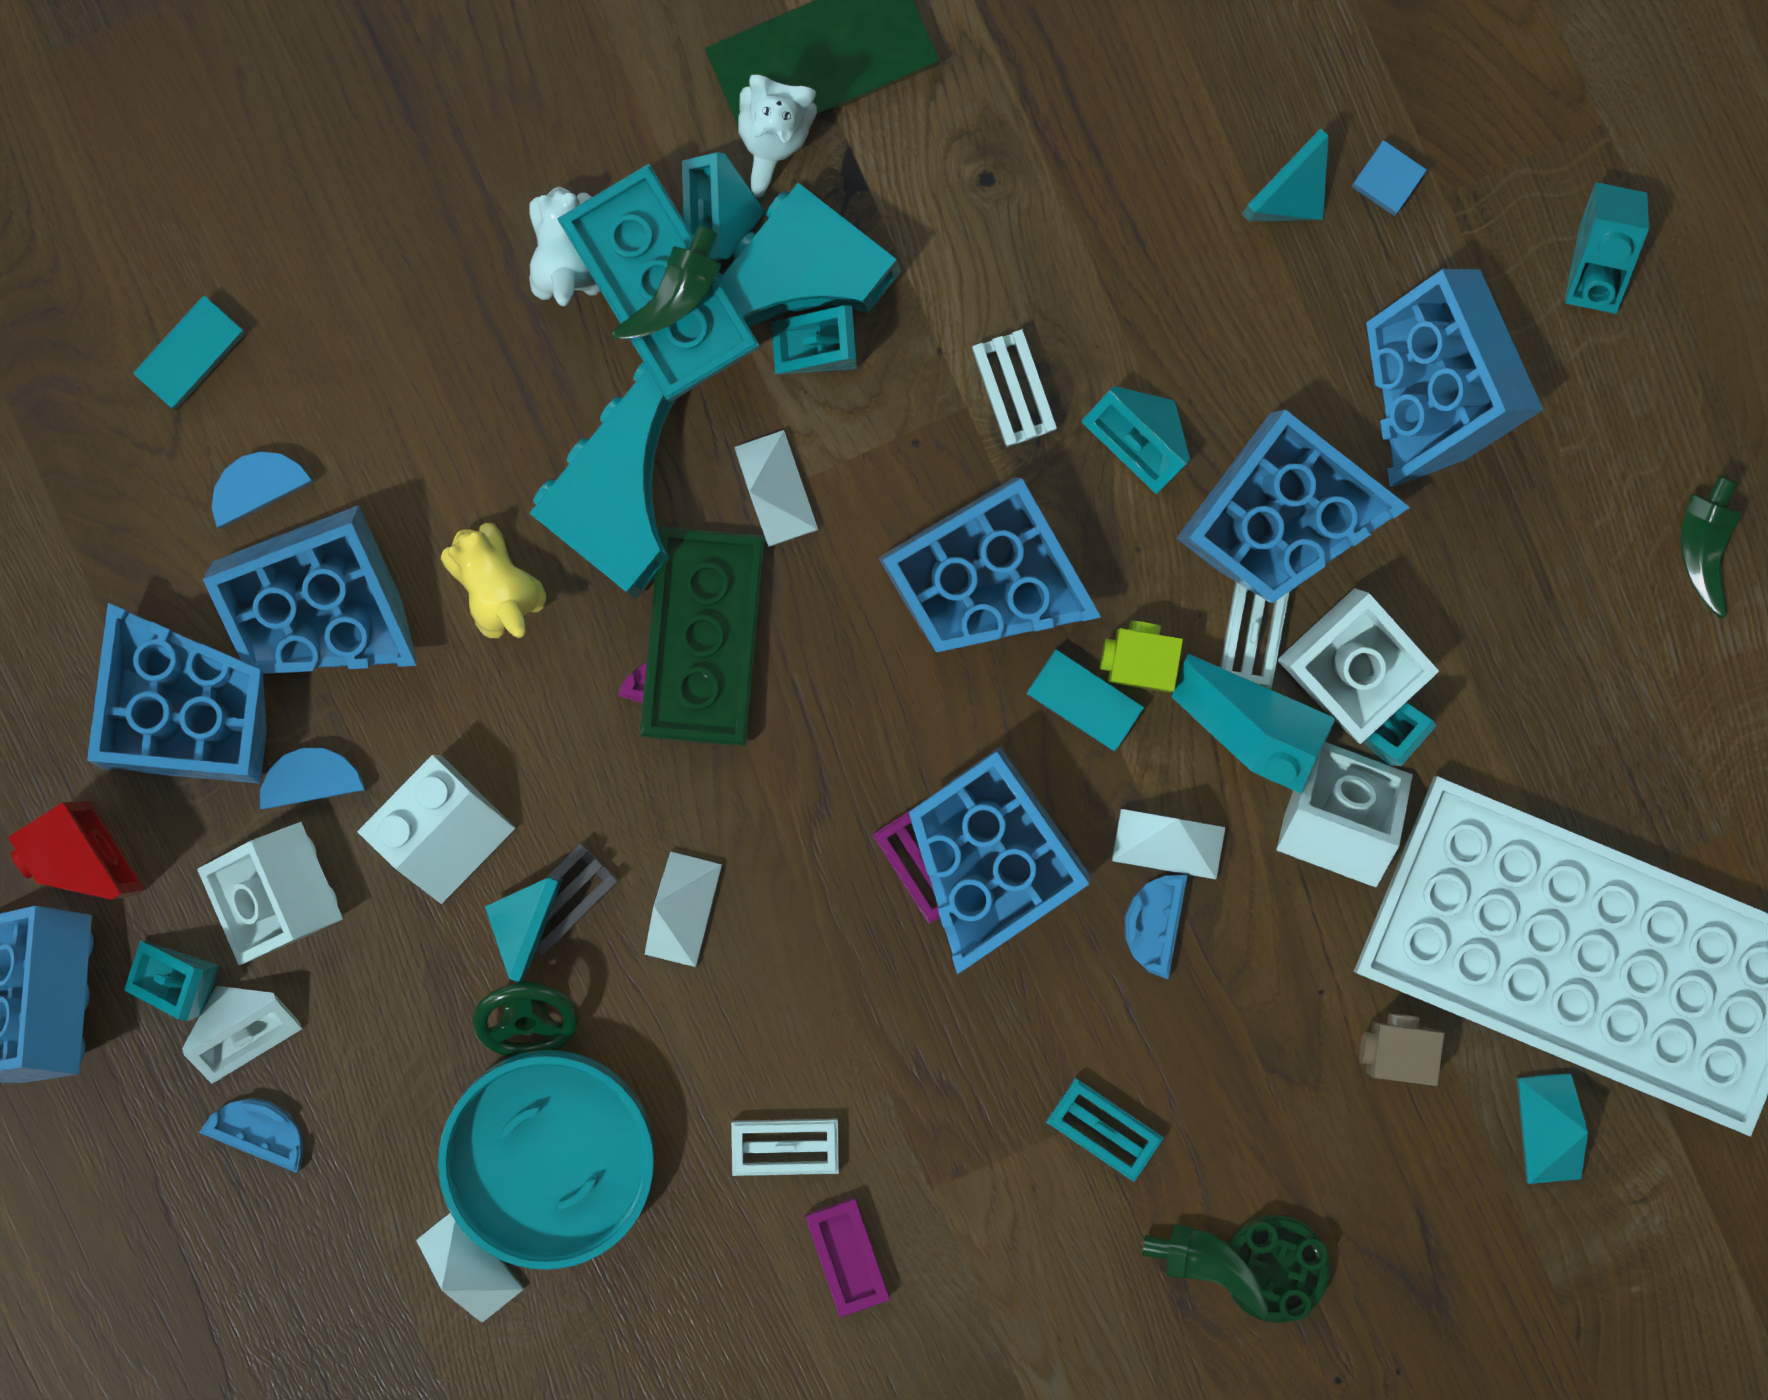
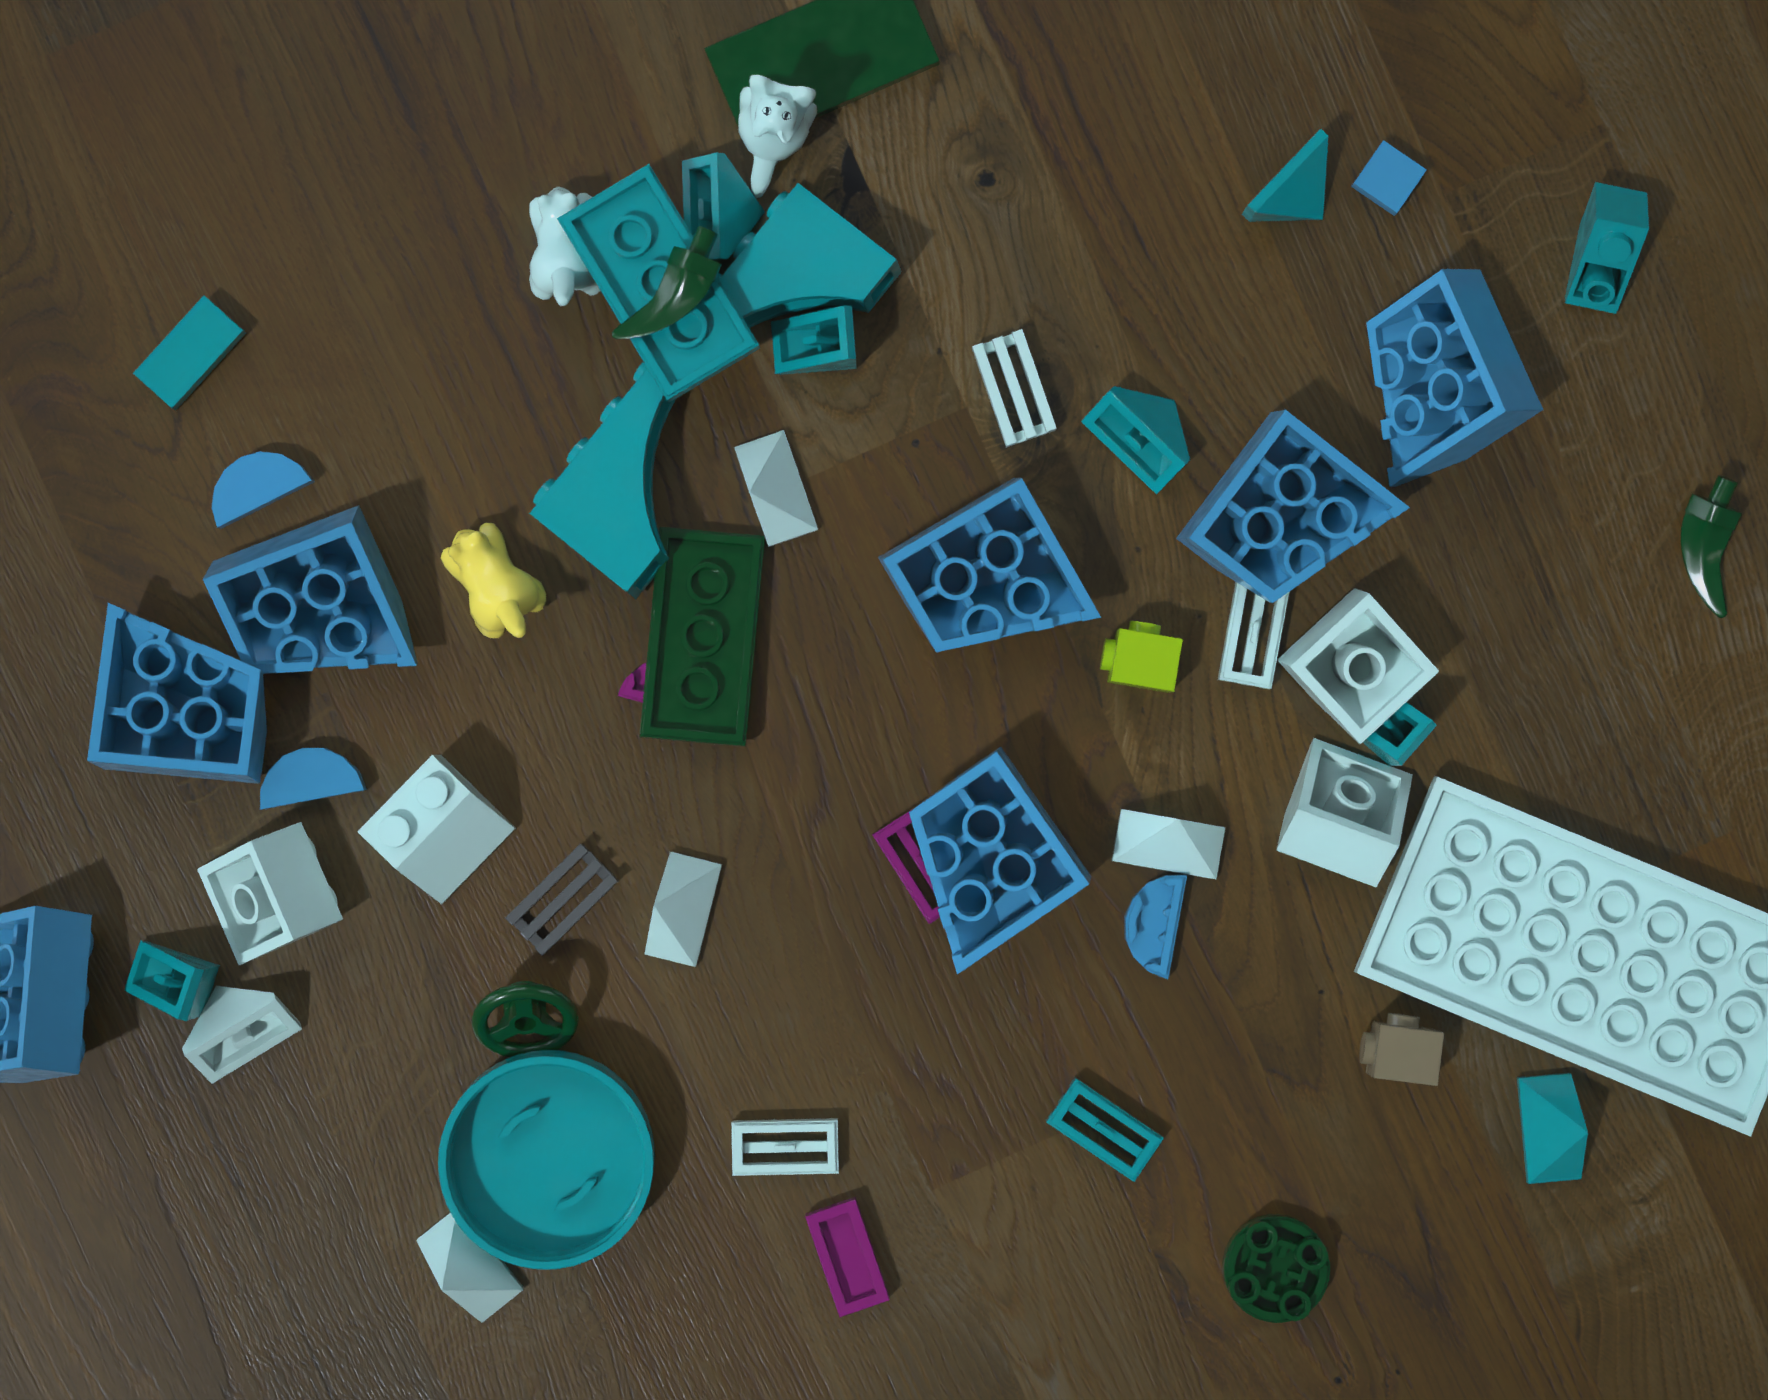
red slope [8,801,146,900] -> none
dark azure tile [199,1098,304,1173] -> none
teal slope [485,876,563,982] -> none
teal tile [1026,649,1144,752] -> none
dark green bar [1142,1224,1269,1319] -> none
teal slope [1171,654,1335,794] -> none

